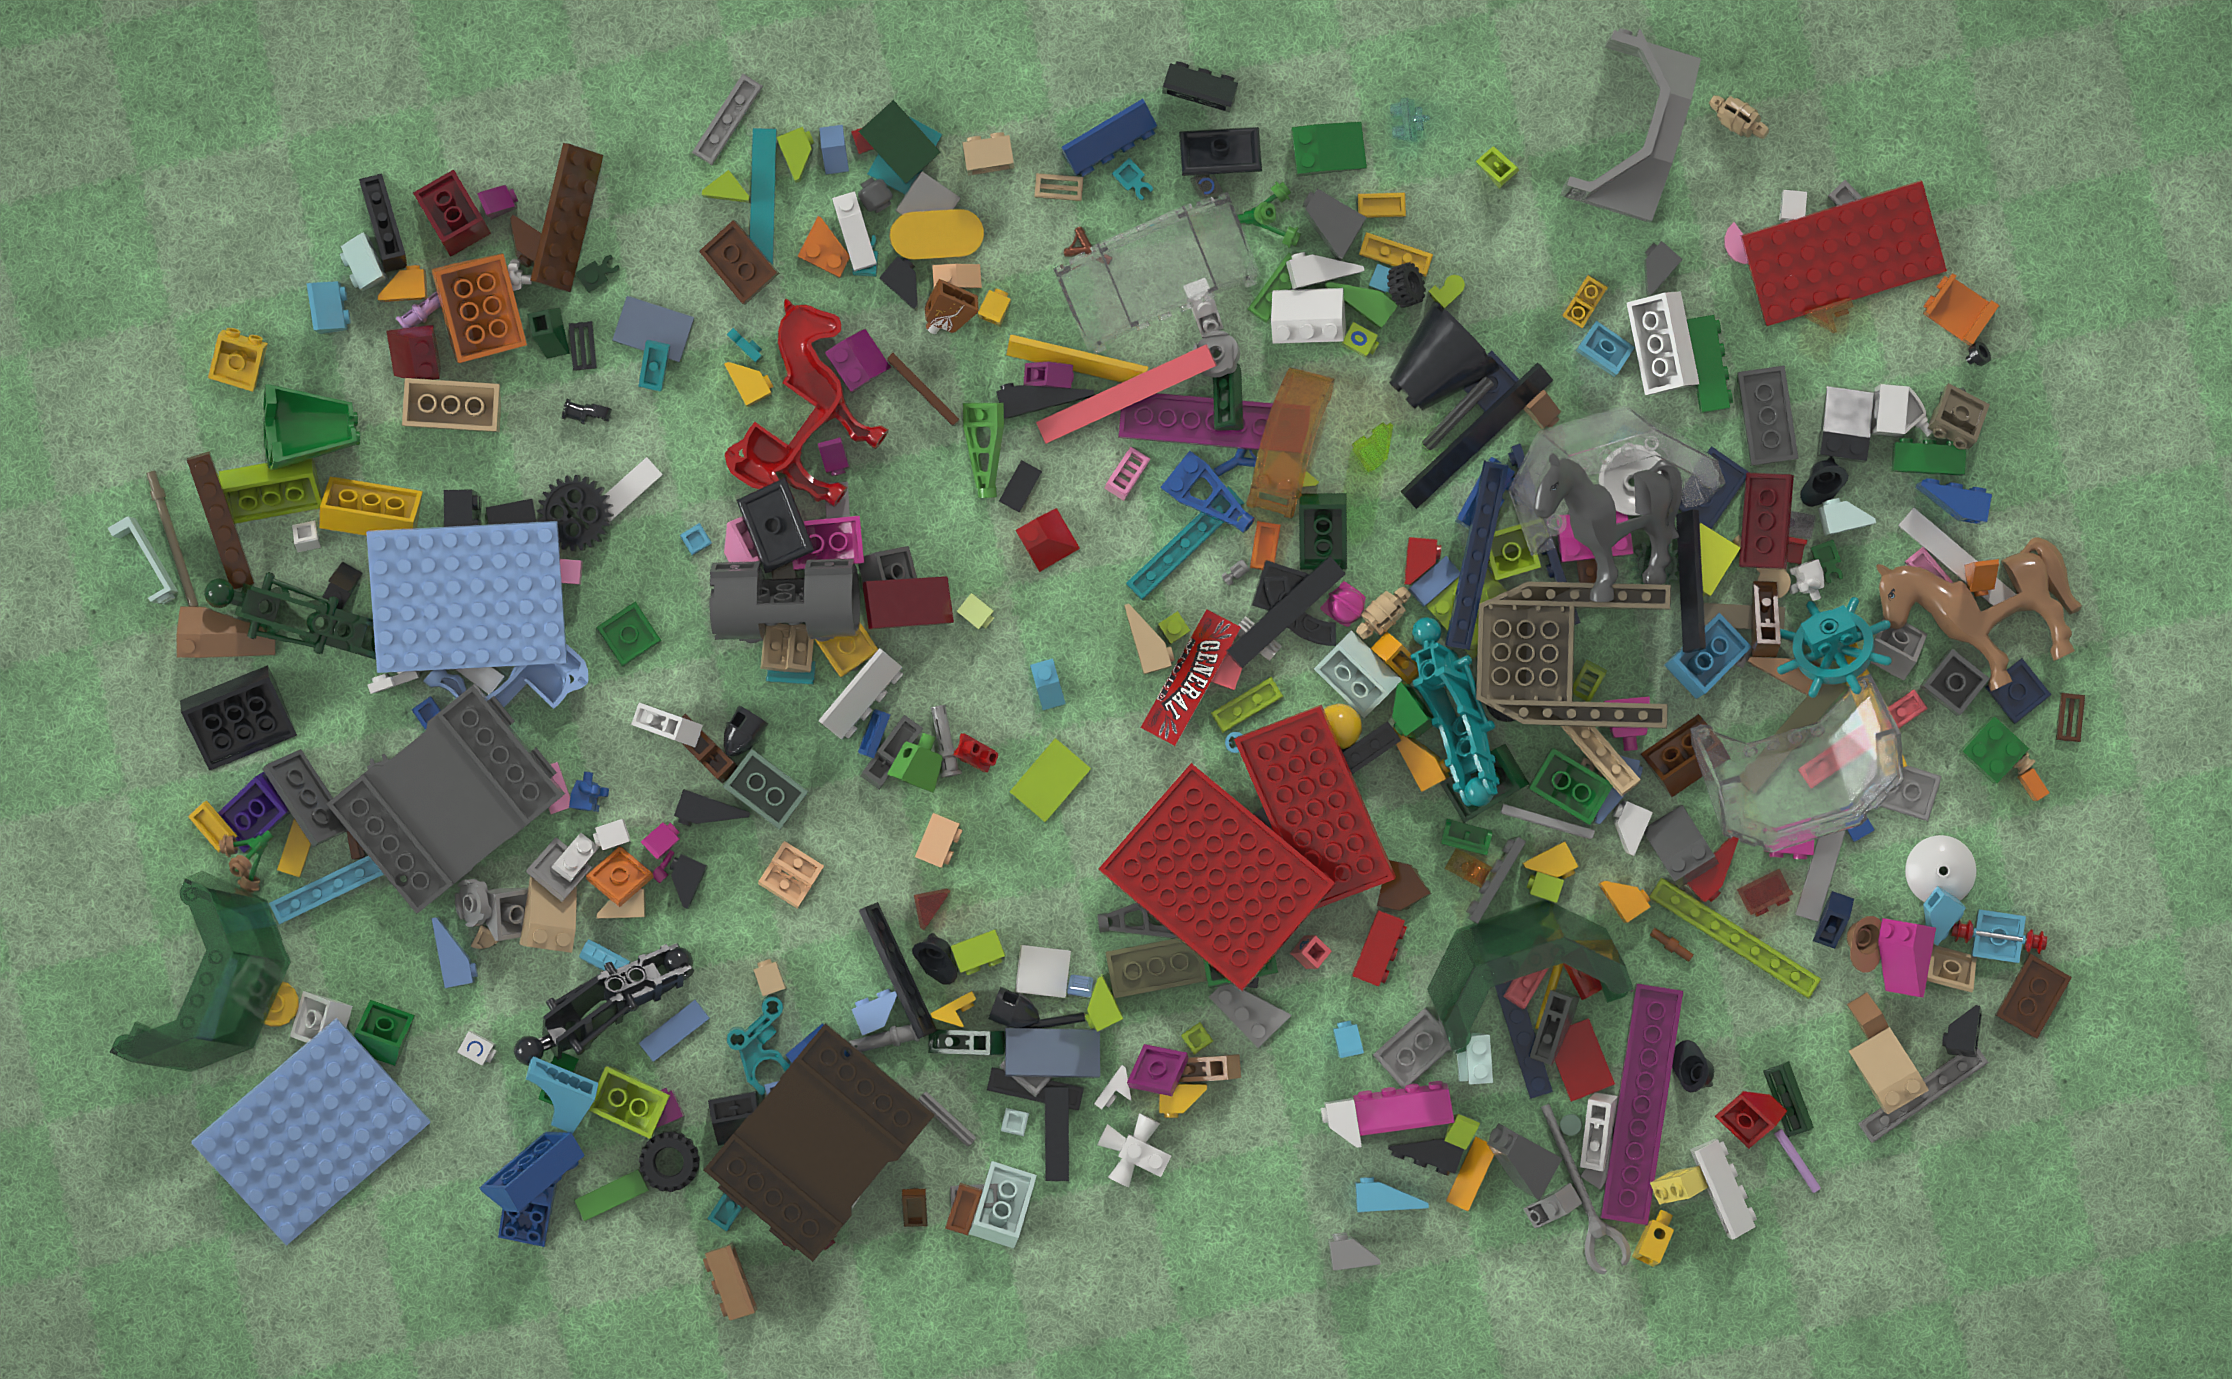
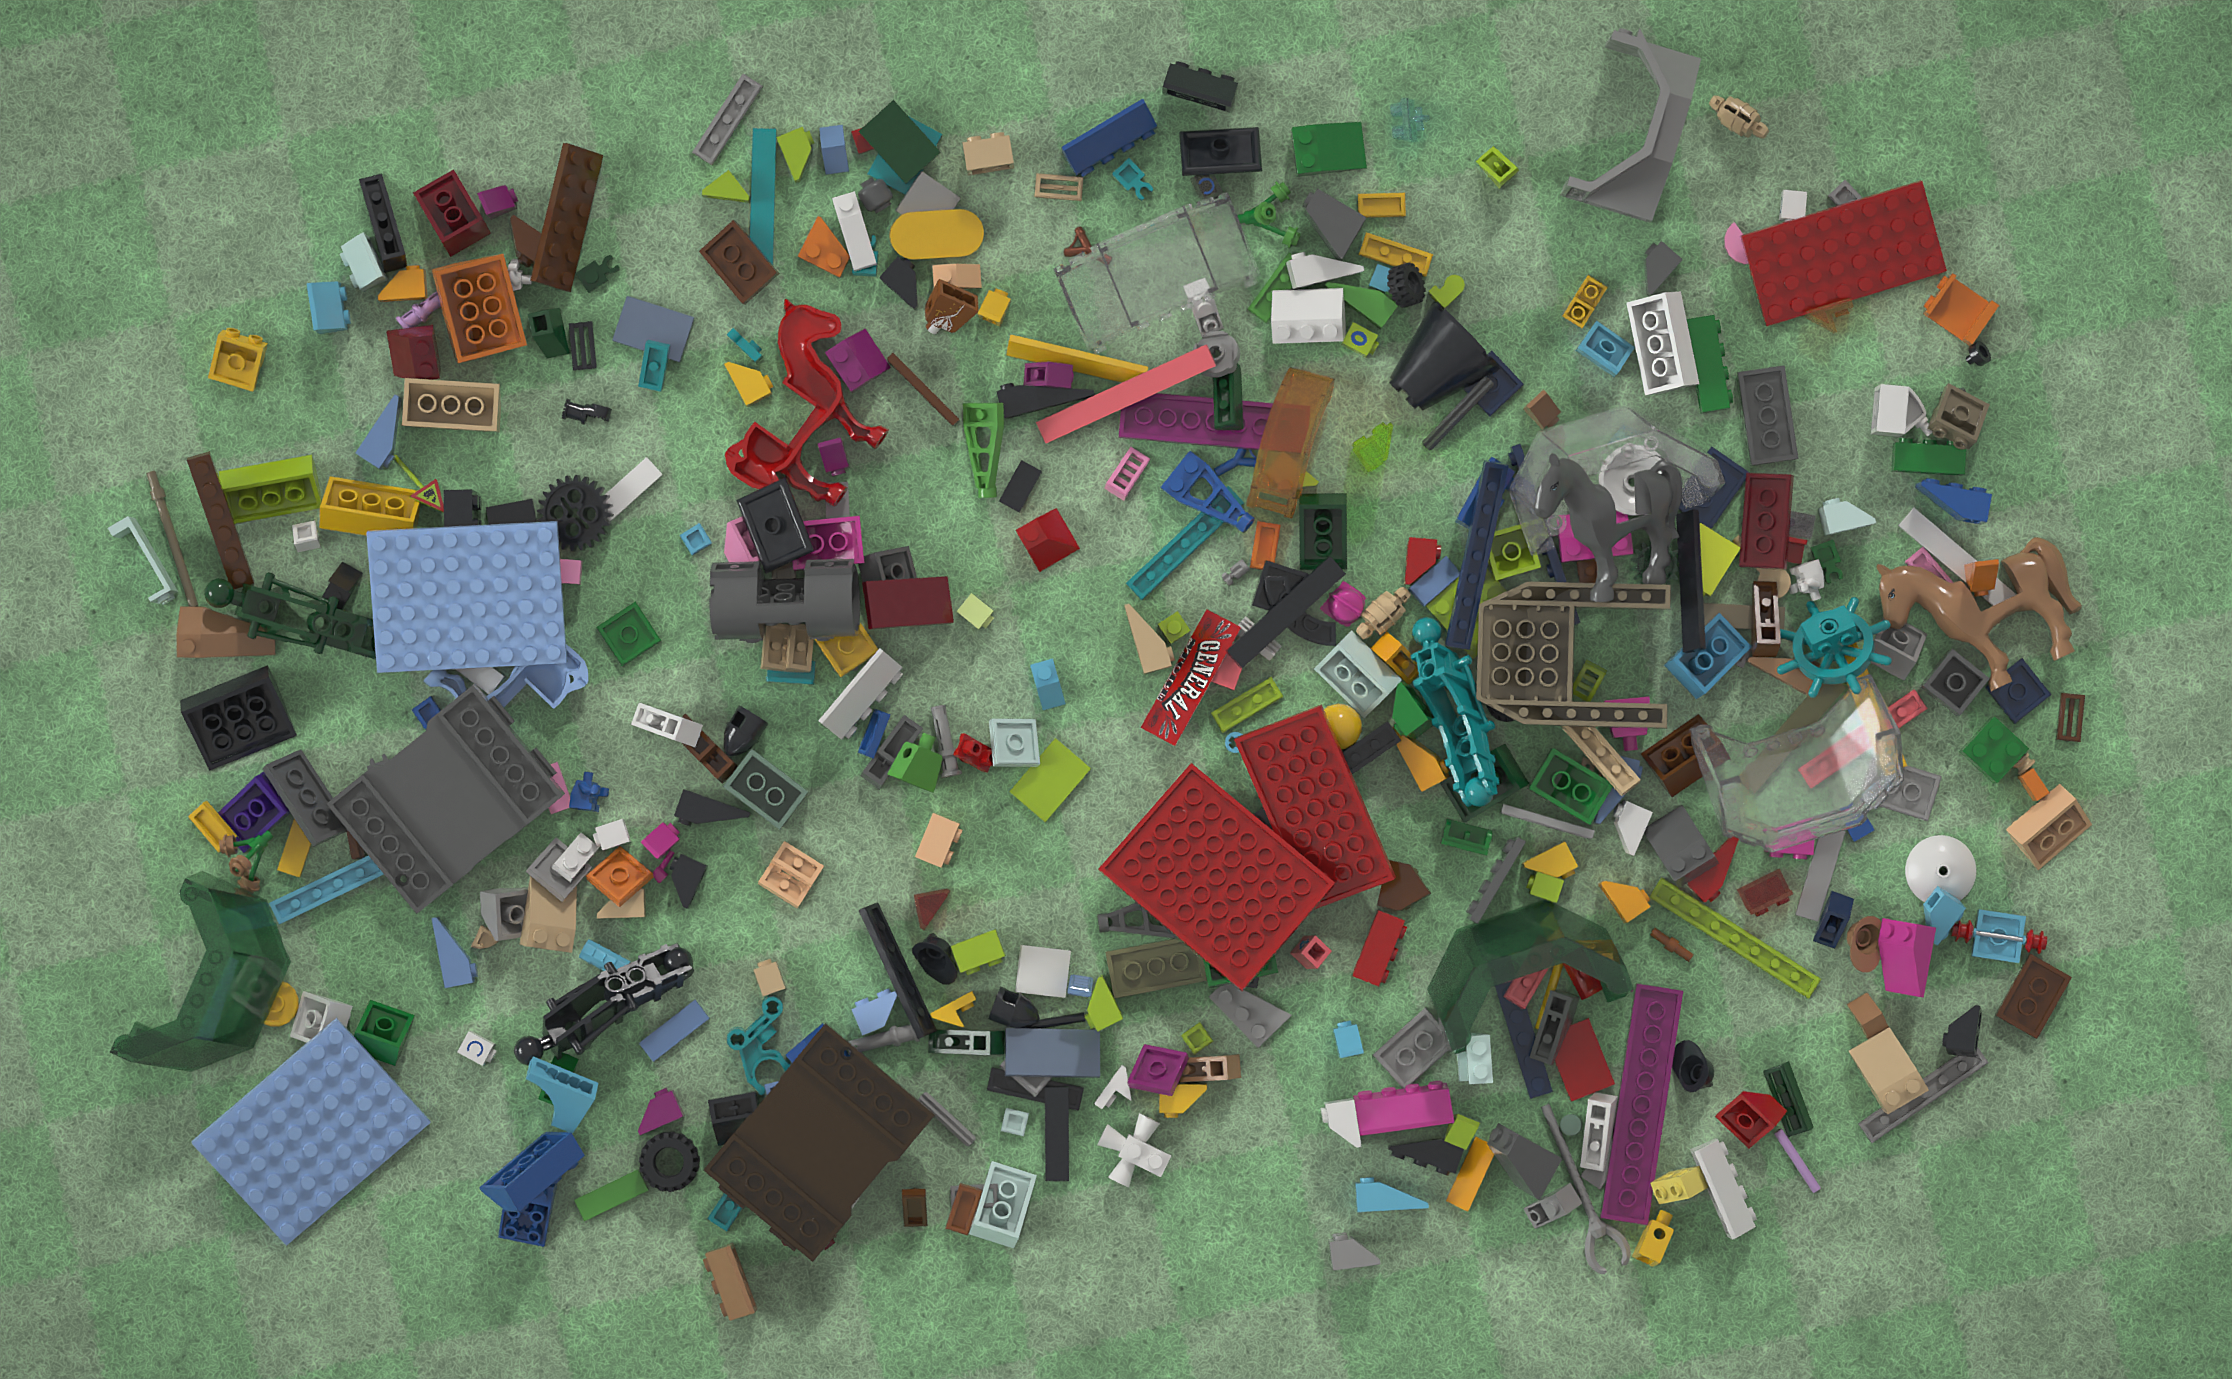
green cone [263,384,360,470] -> none
white plate [368,671,420,694] -> none
light grey plate [455,879,492,927] -> none
lime slope [588,1066,670,1139] -> none
black tile [1400,362,1553,509] -> none
clear orange slope [1444,848,1492,888] -> none
black piece [1800,457,1849,507] -> none
slope [1817,386,1874,463] -> none
tan slope [1927,945,1977,992] -> none
none -> medium blue slope [356,395,401,470]
none -> piece [394,455,444,513]
none -> light aqua tile [989,719,1040,767]
none -> light nougat slope [2006,784,2092,870]

